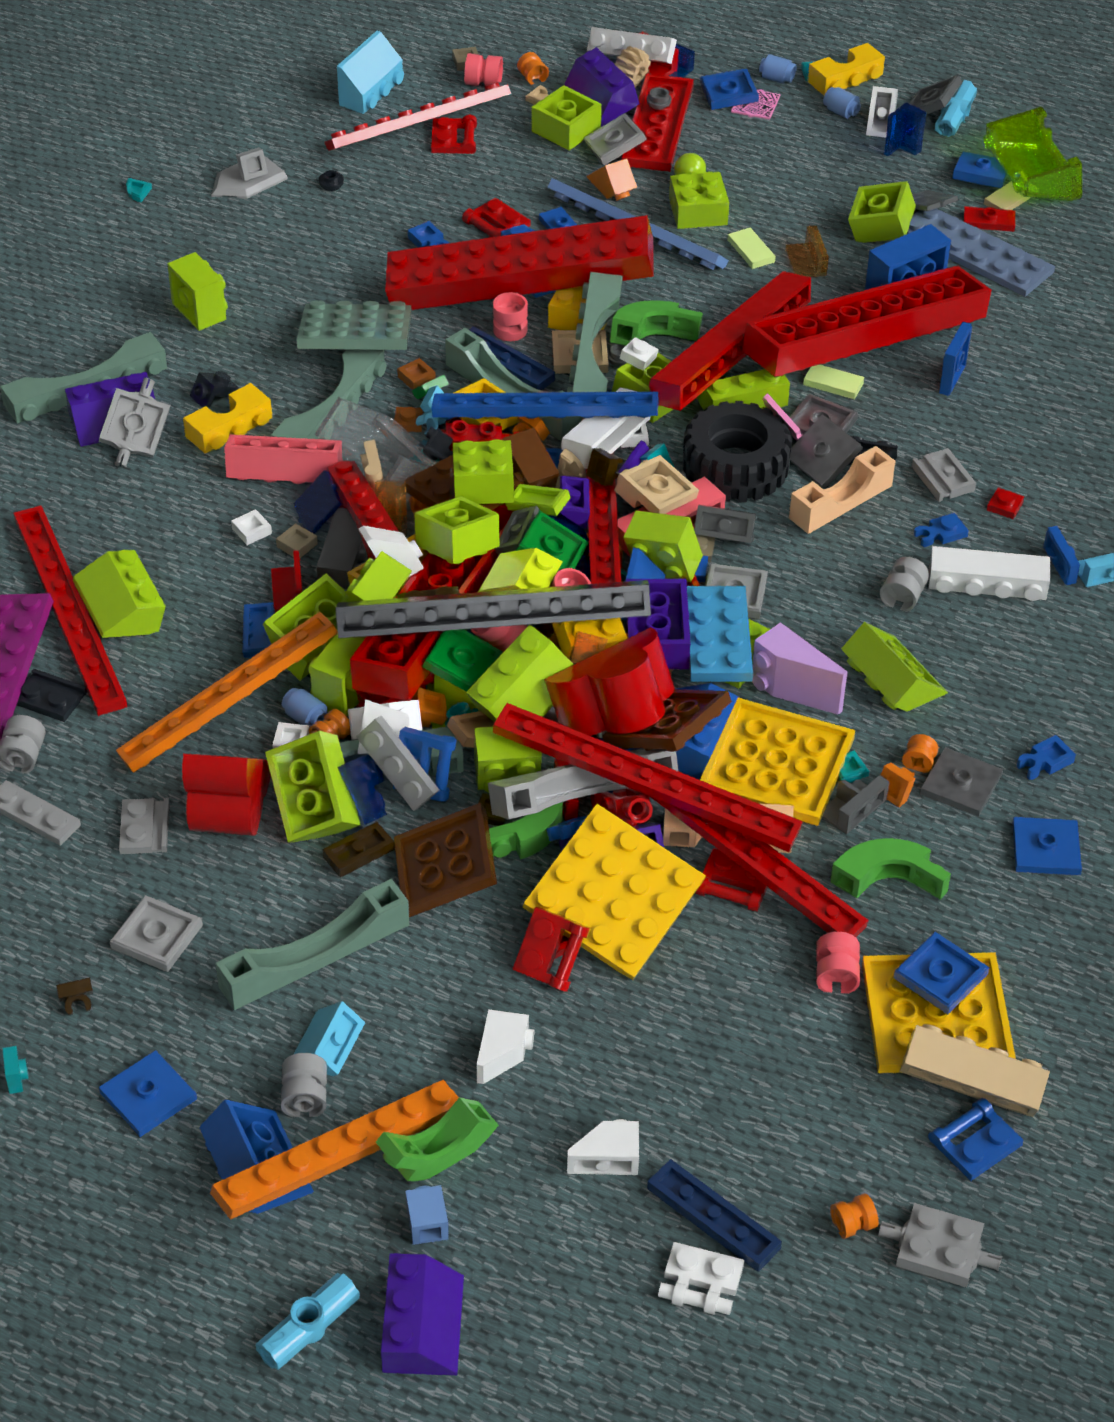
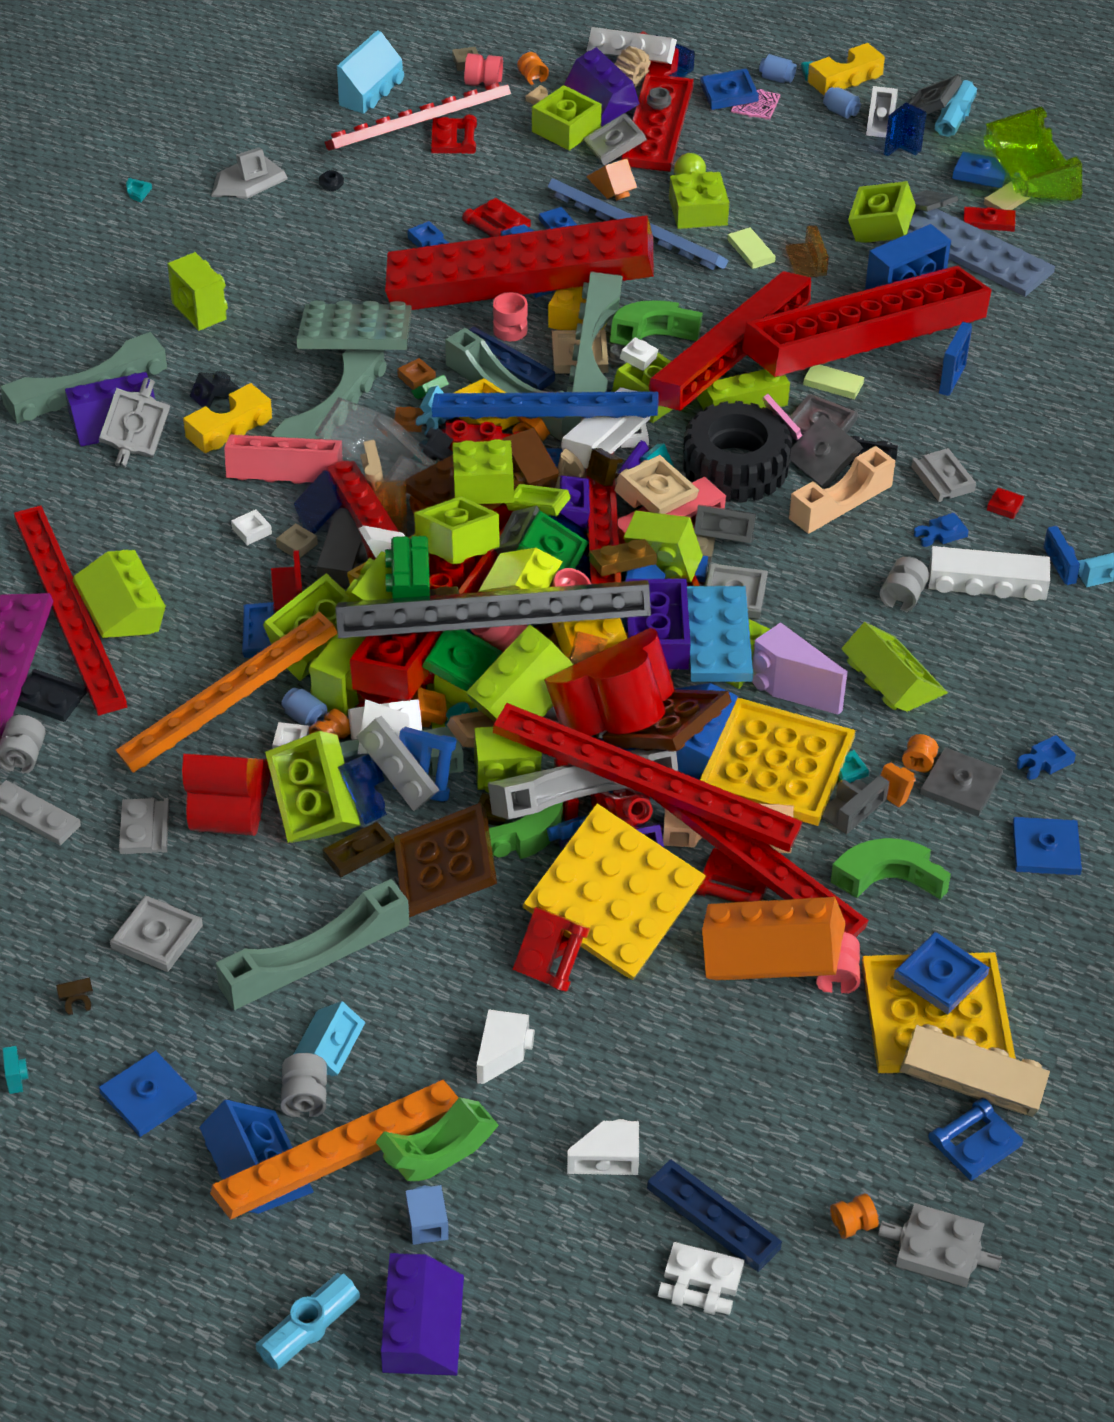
none -> green brick [385,536,430,598]
none -> pearl gold plate [590,539,657,576]
none -> orange slope [702,897,846,980]

